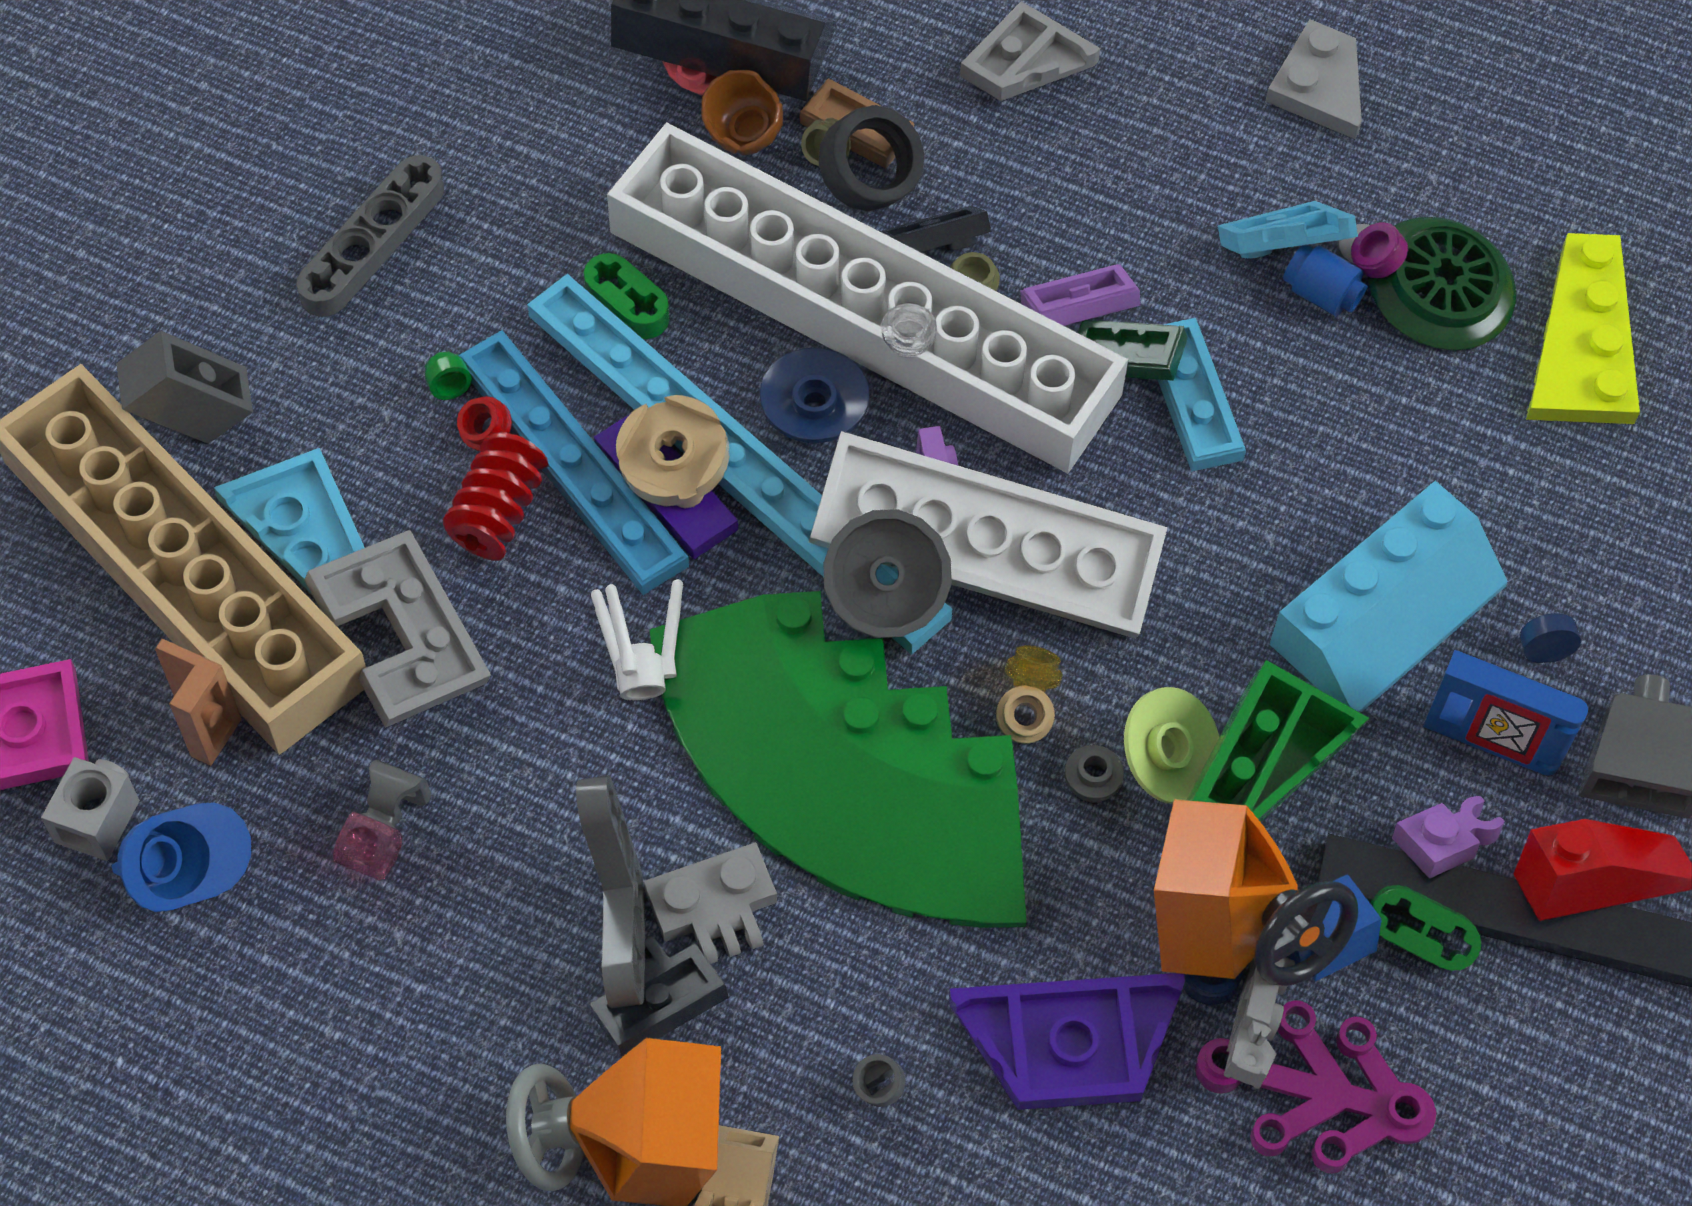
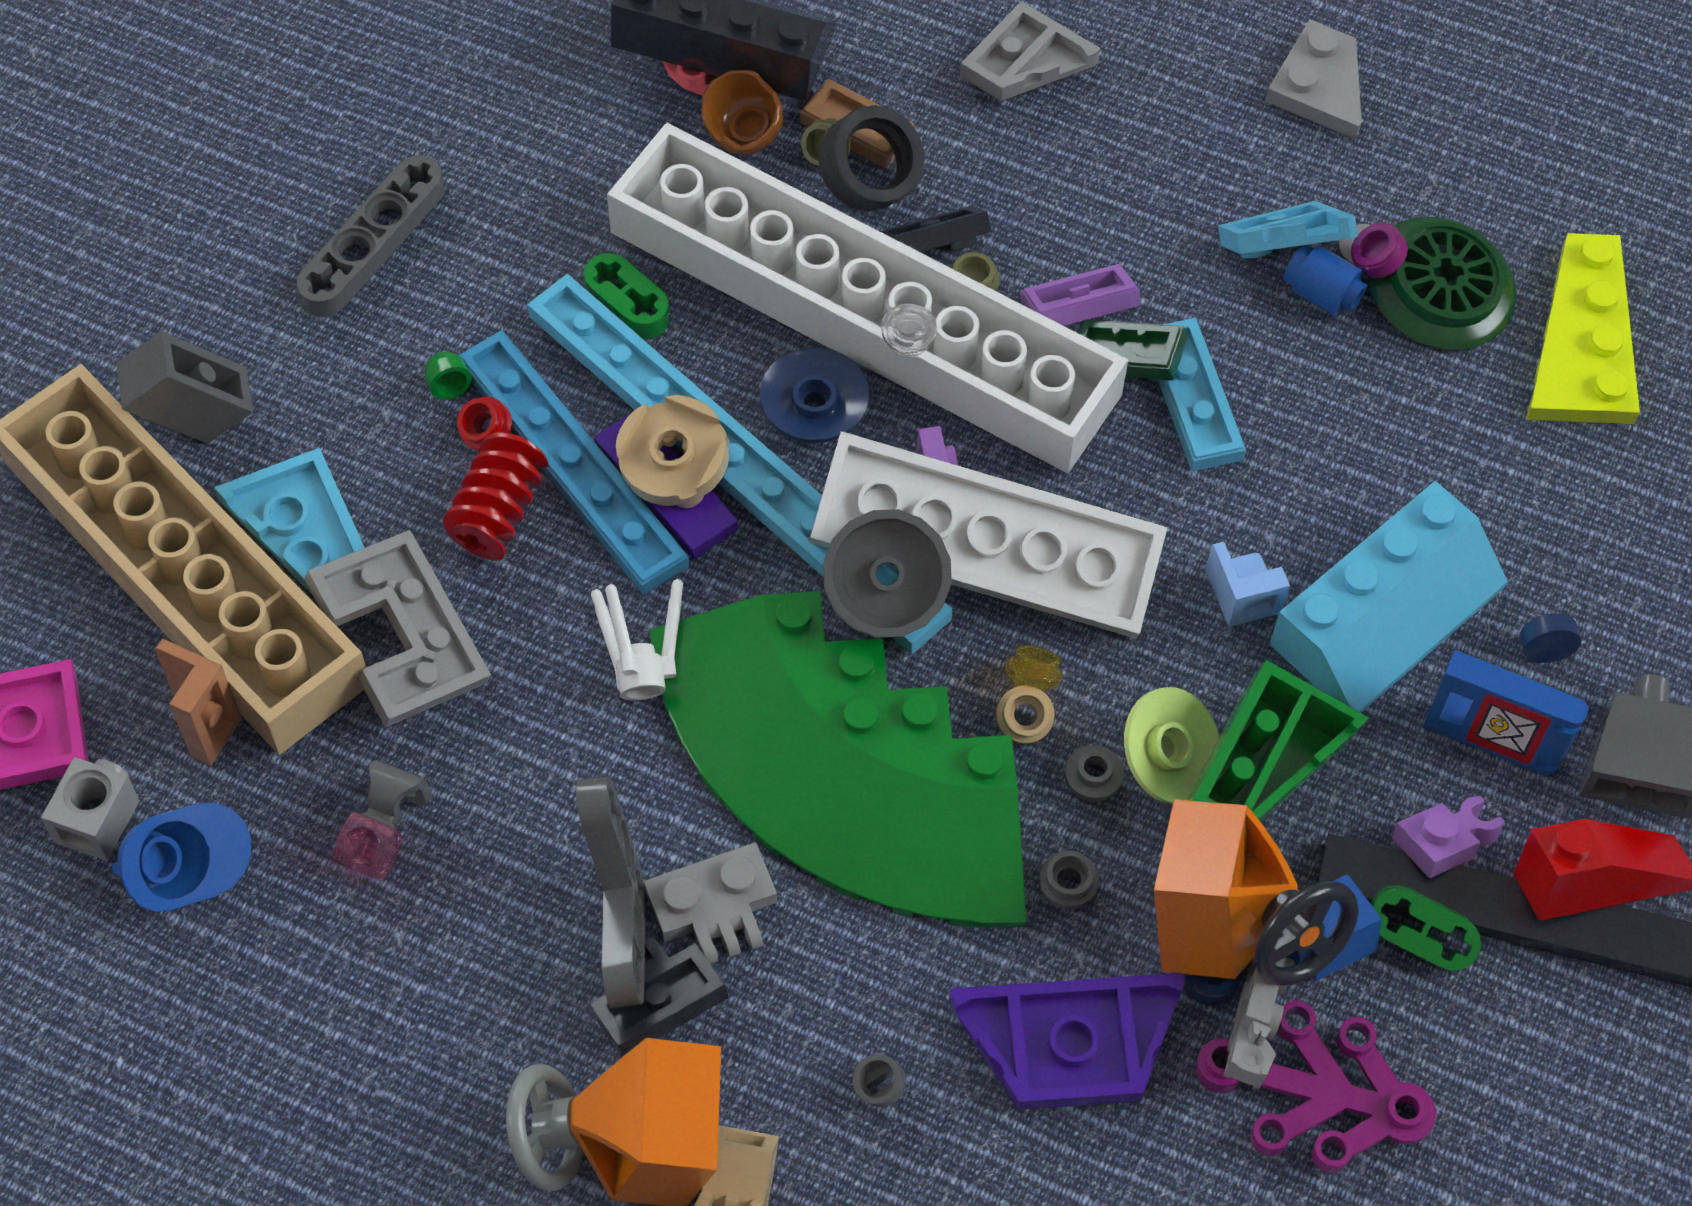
none -> dark grey plate [1039,851,1099,910]
none -> light blue panel [1206,542,1290,627]

